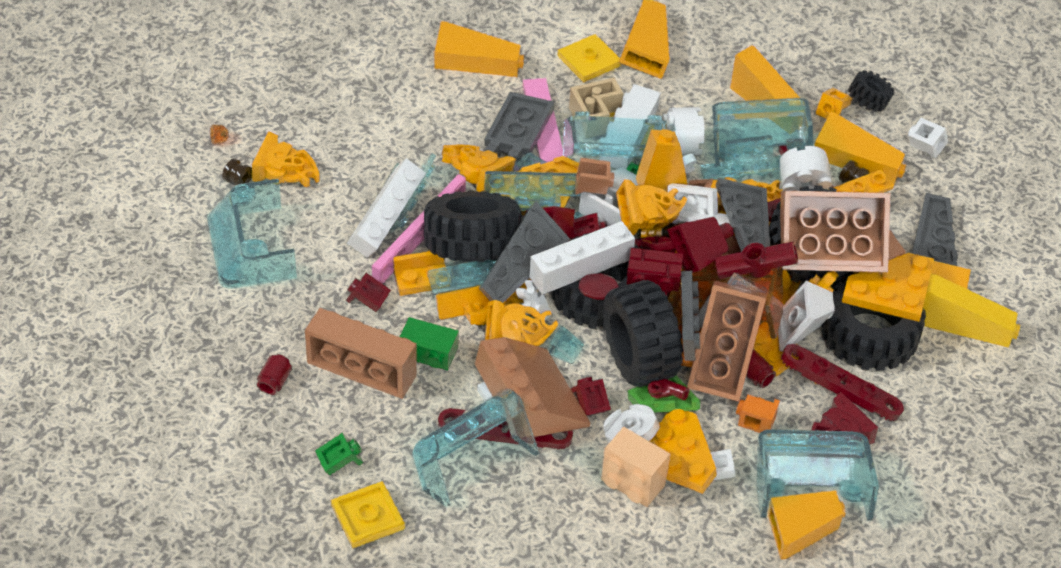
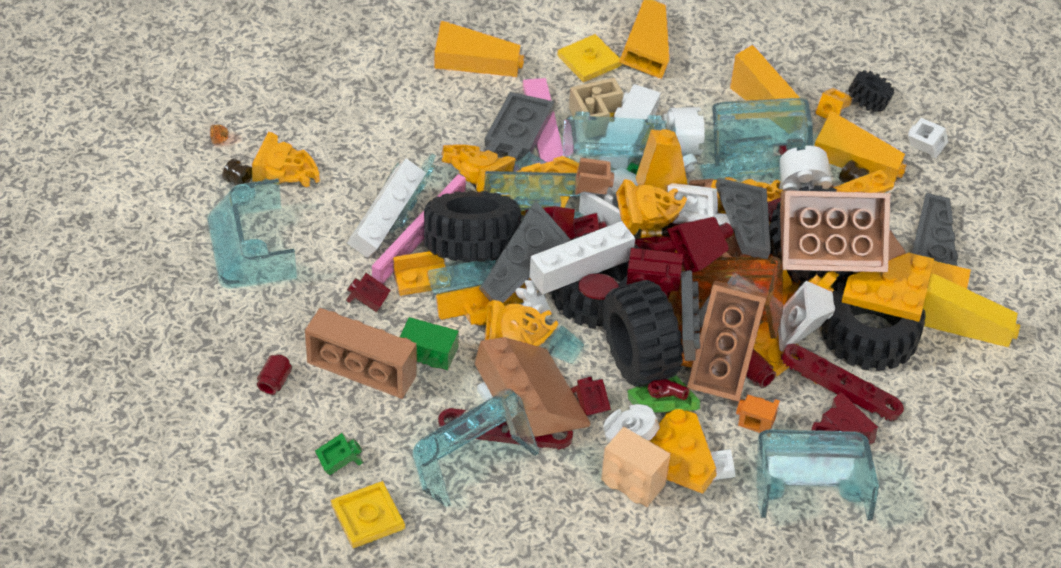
dark red piece [715,241,798,279] -> none
light orange slope [767,490,845,560] -> none

